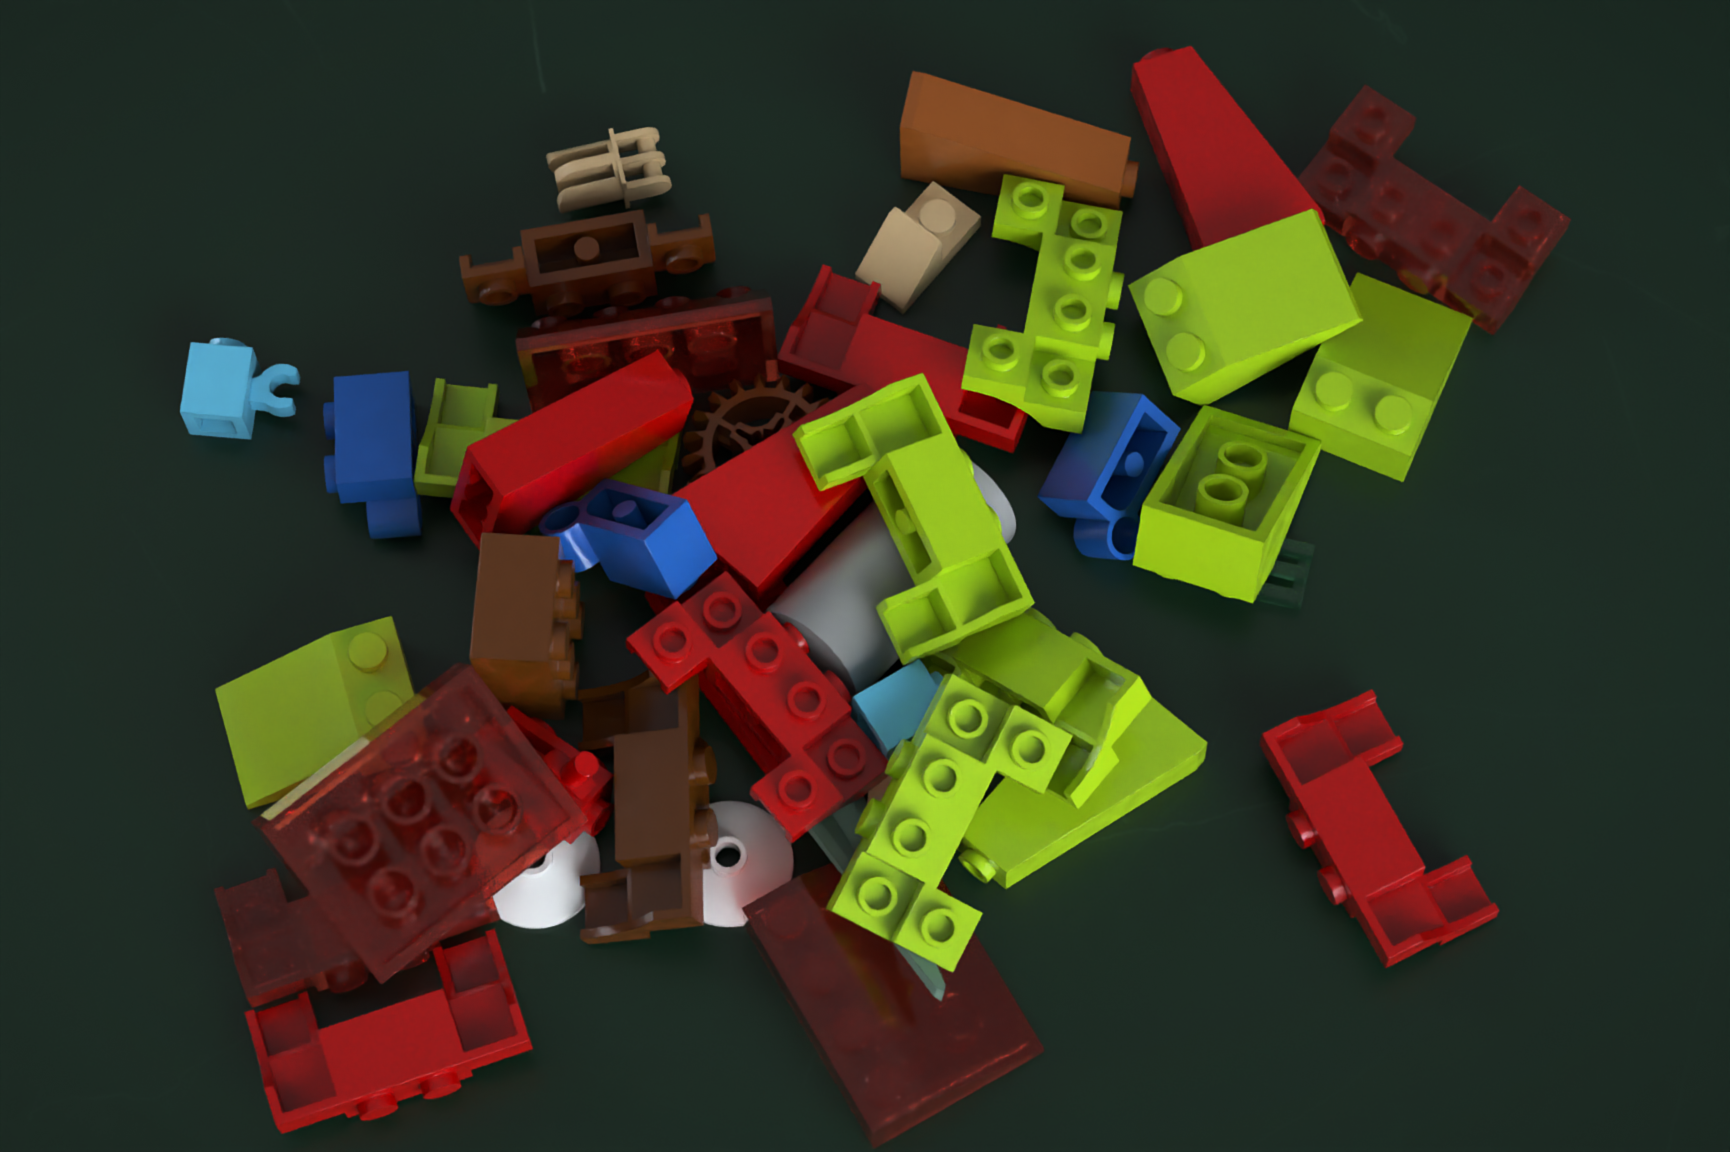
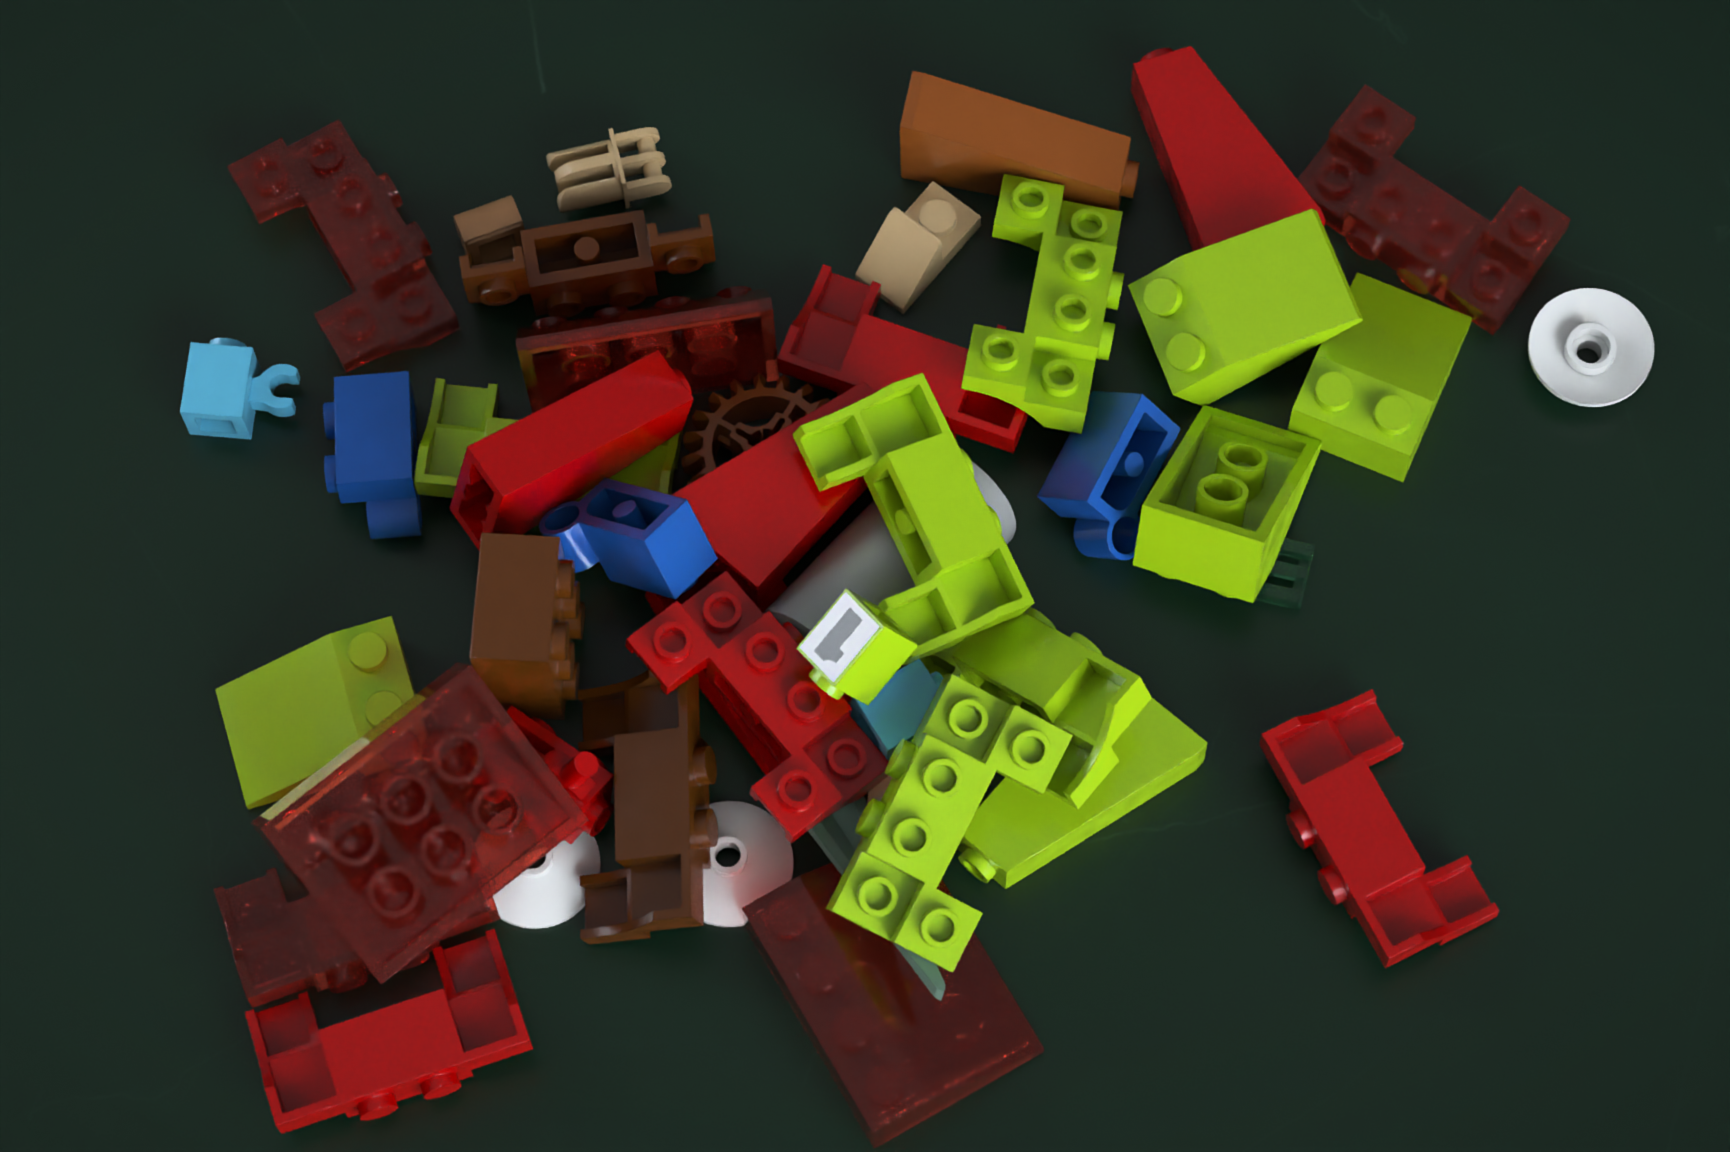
none -> clear red bracket [227,119,460,373]
none -> medium nougat brick [453,195,525,265]
none -> brick [796,588,918,705]
none -> white dish [1528,288,1654,407]

